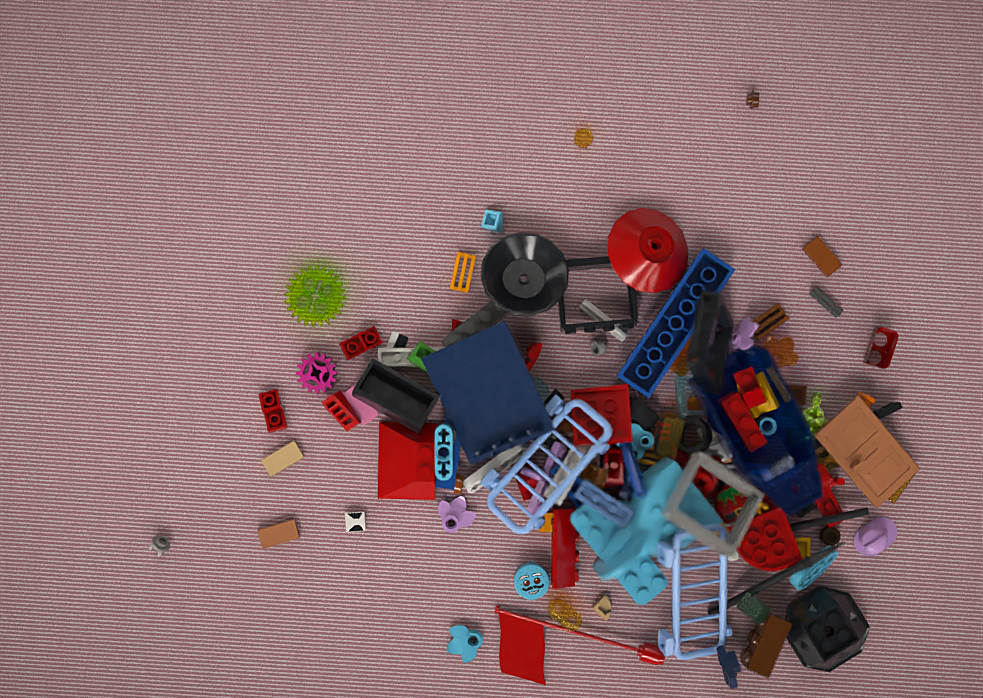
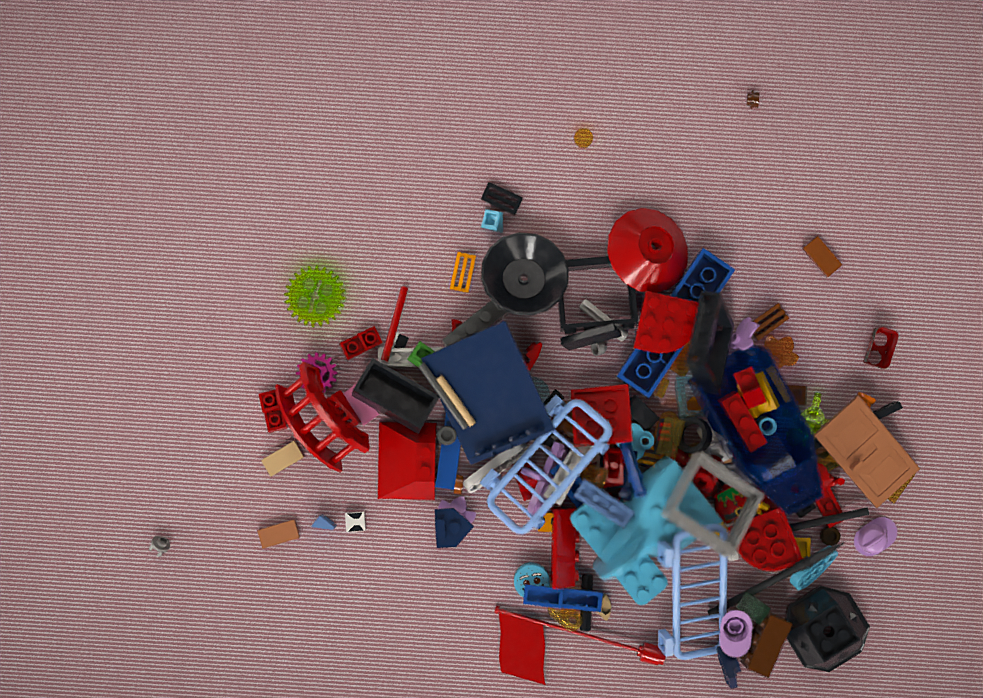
medium azure beam [435,423,453,481] -> none
medium azure plate [447,625,483,663] -> none
dark grey axle [809,287,843,317] -> none
none -> red fence [275,362,370,473]
none -> medium blue slope [311,514,337,530]
none -> red bar [381,286,408,362]
none -> dark grey bar [418,362,469,430]
none -> dark blue plate [434,508,474,548]
none -> tan bar [436,375,476,427]
none -> black tile [481,182,523,216]
none -> blue slope [523,584,603,612]
none -> black tile [560,324,622,351]
none -> black axle [580,574,593,631]
none -> red plate [633,291,699,353]
none -> clear yellow tile [654,378,670,398]
none -> lavender piece [719,610,752,657]

